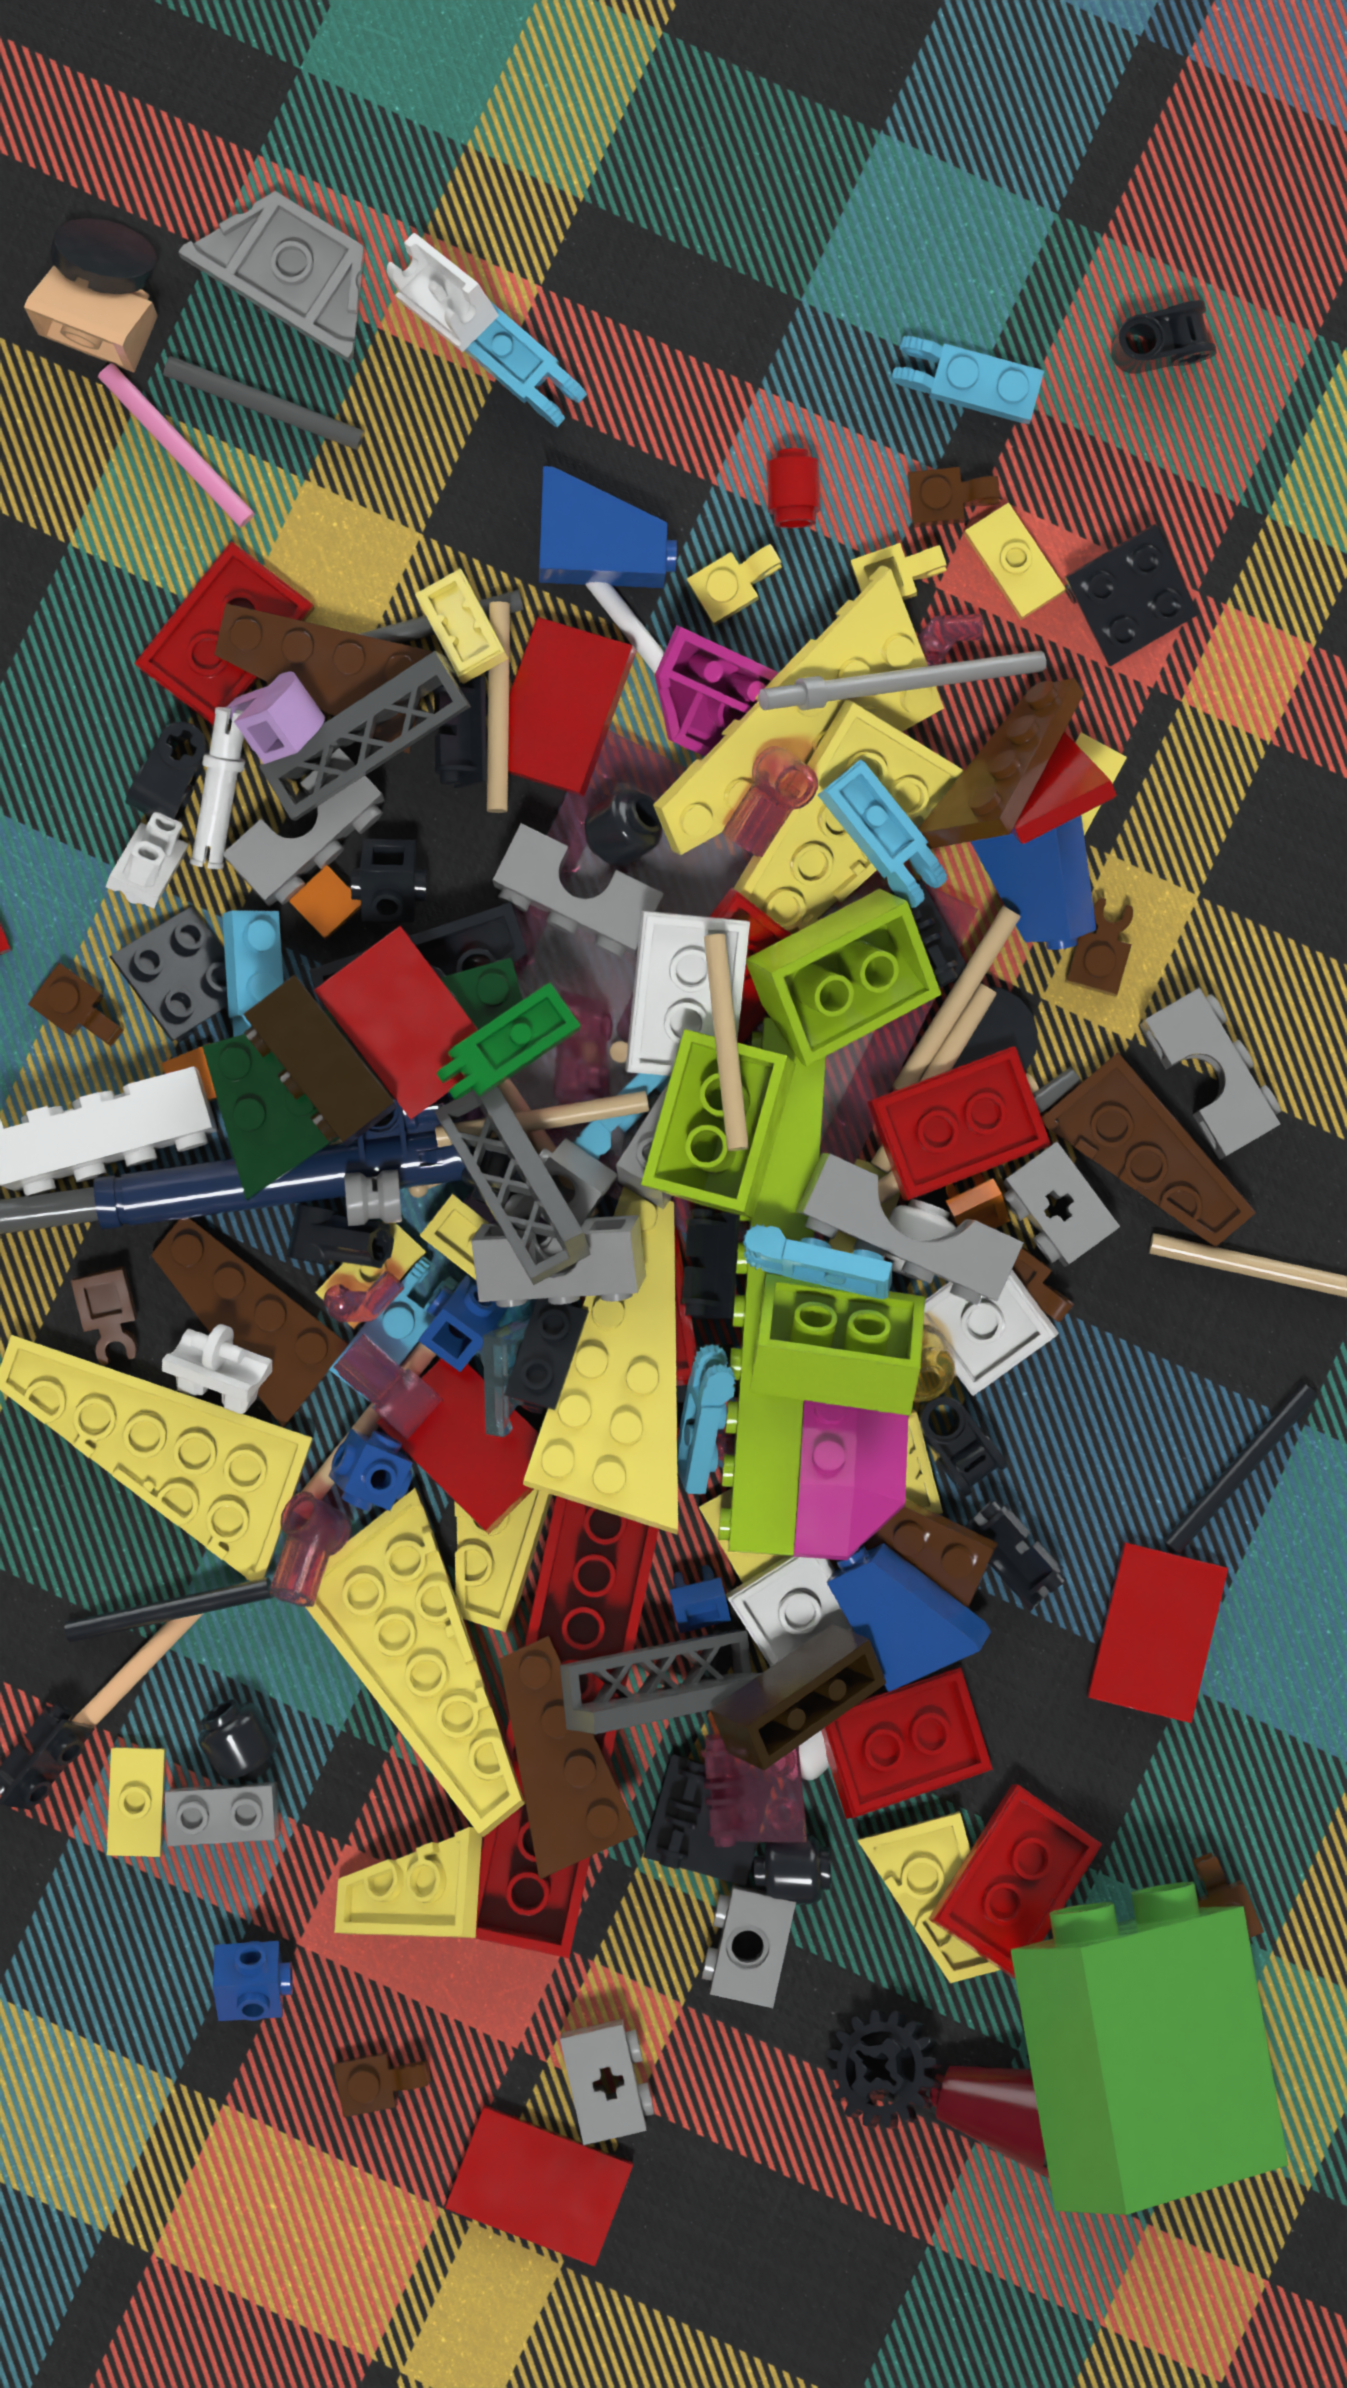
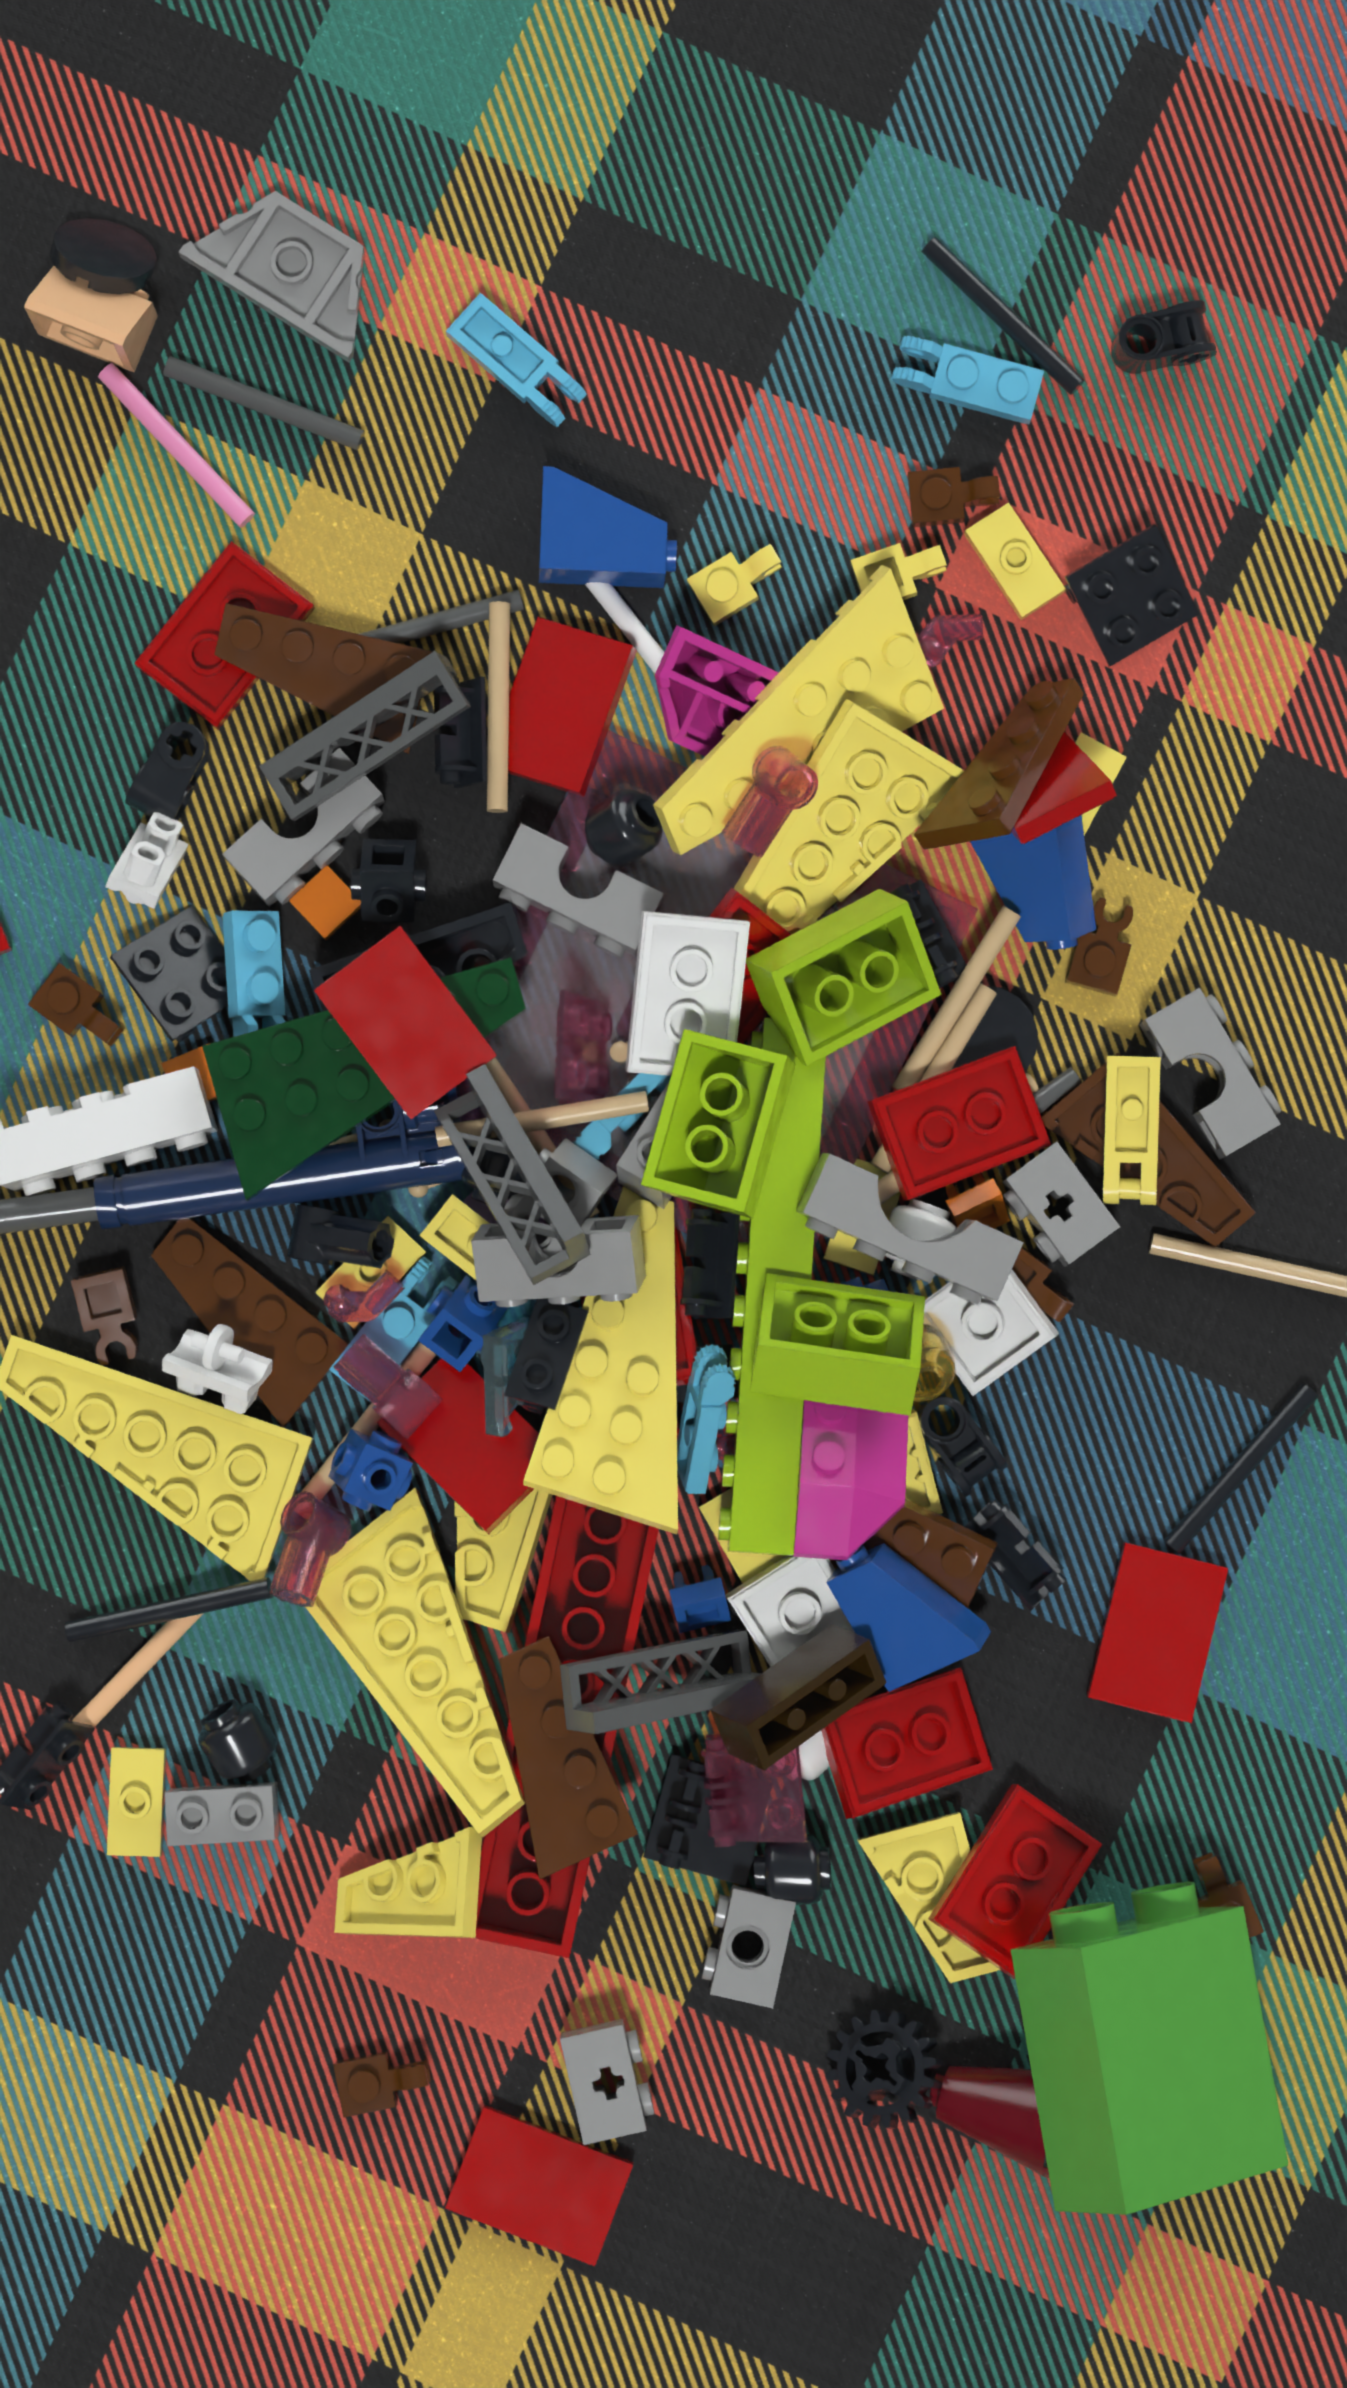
white pin [190,707,245,869] -> none
blue brick [213,1941,293,2021] -> none
lavender brick [226,672,325,764] -> none
dark brown brick [243,975,397,1147] -> none
light grey wheel [344,1170,402,1226] -> none
white hinge [387,233,499,352] -> none
light yellow plate [415,568,509,684] -> none
green hinge [436,982,581,1100] -> none
tan bar [704,934,749,1151] -> none
medium azure hinge [743,1224,892,1300] -> none
light grey bar [758,651,1046,710] -> none
red brick [766,448,821,528] -> none
medium azure hinge [818,760,948,908] -> none
none -> black bar [921,237,1085,395]
none -> light yellow plate [1103,1056,1161,1205]

